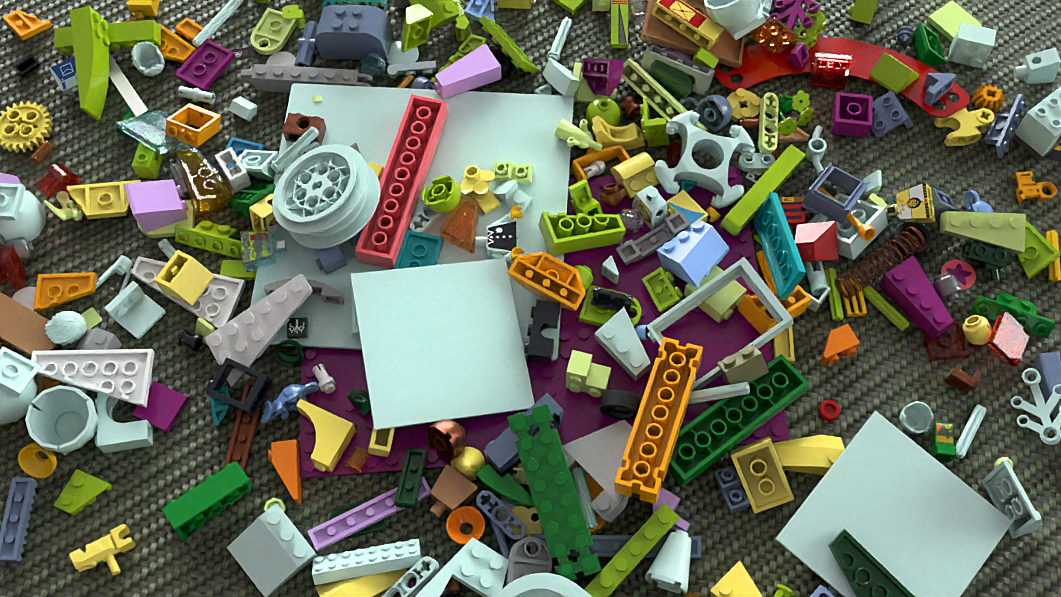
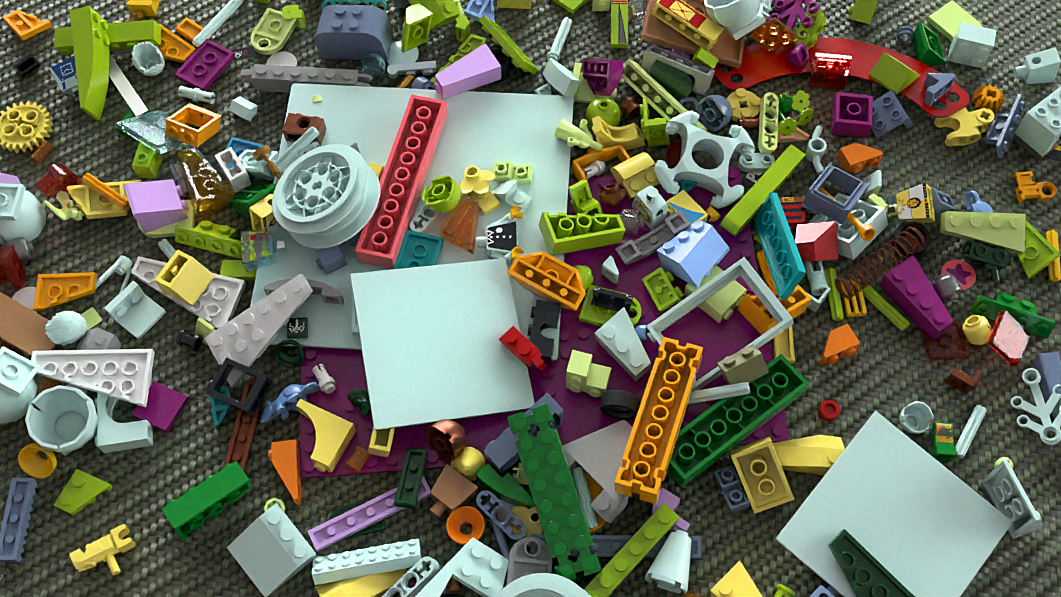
sand blue piece [295,21,318,67] -> none
none -> light orange axle [82,173,129,210]
none -> pearl gold wheel [253,145,281,185]
none -> red hinge [499,326,546,371]
none -> orange slope [836,143,883,174]

